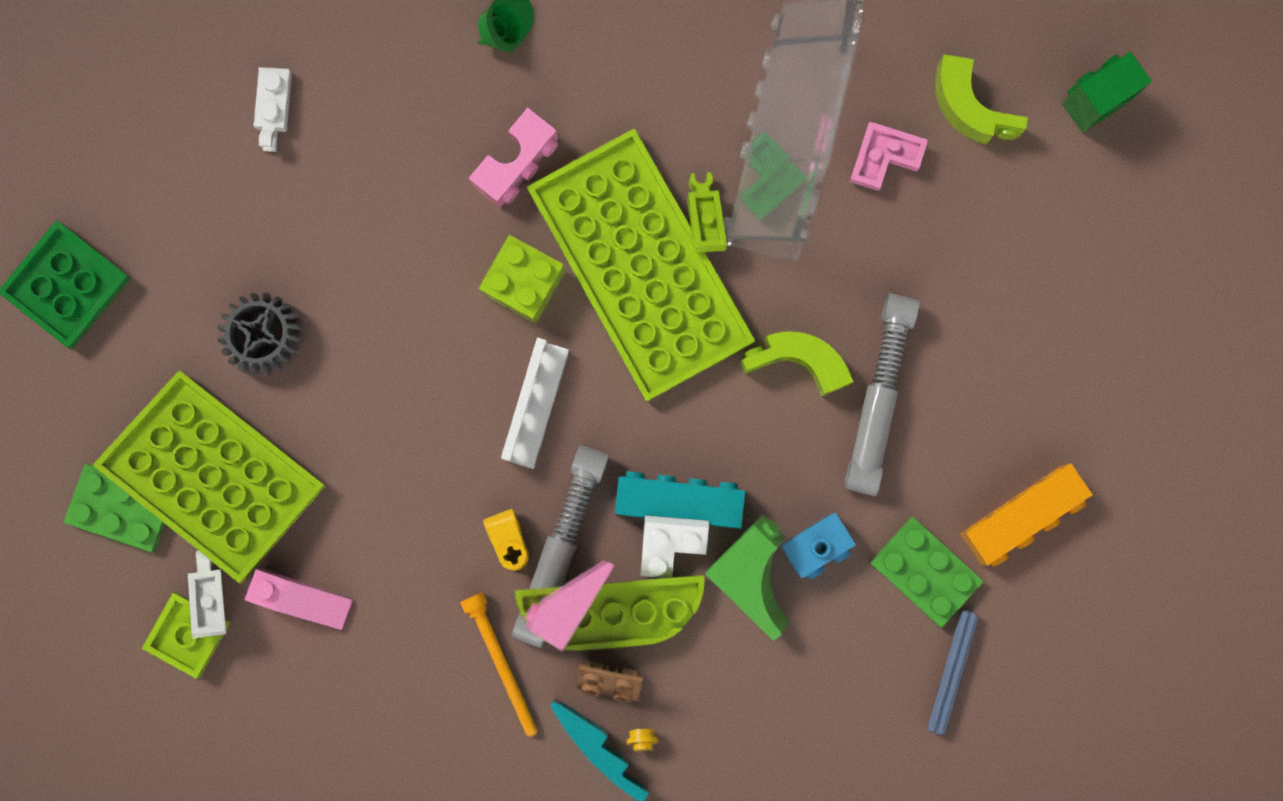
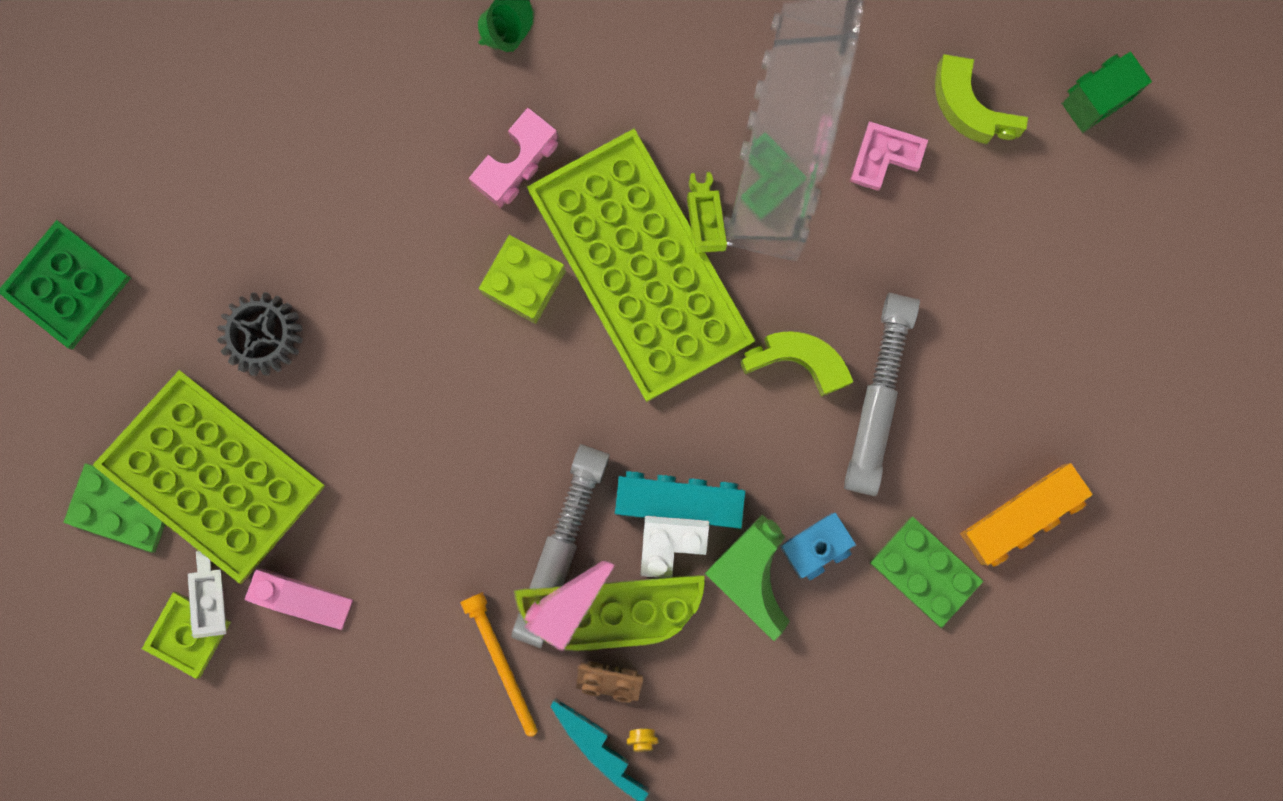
white plate [254,67,292,152] -> none
yellow piece [483,508,530,571] -> none
white fence [501,337,569,469] -> none
sand blue axle [928,611,979,735] -> none

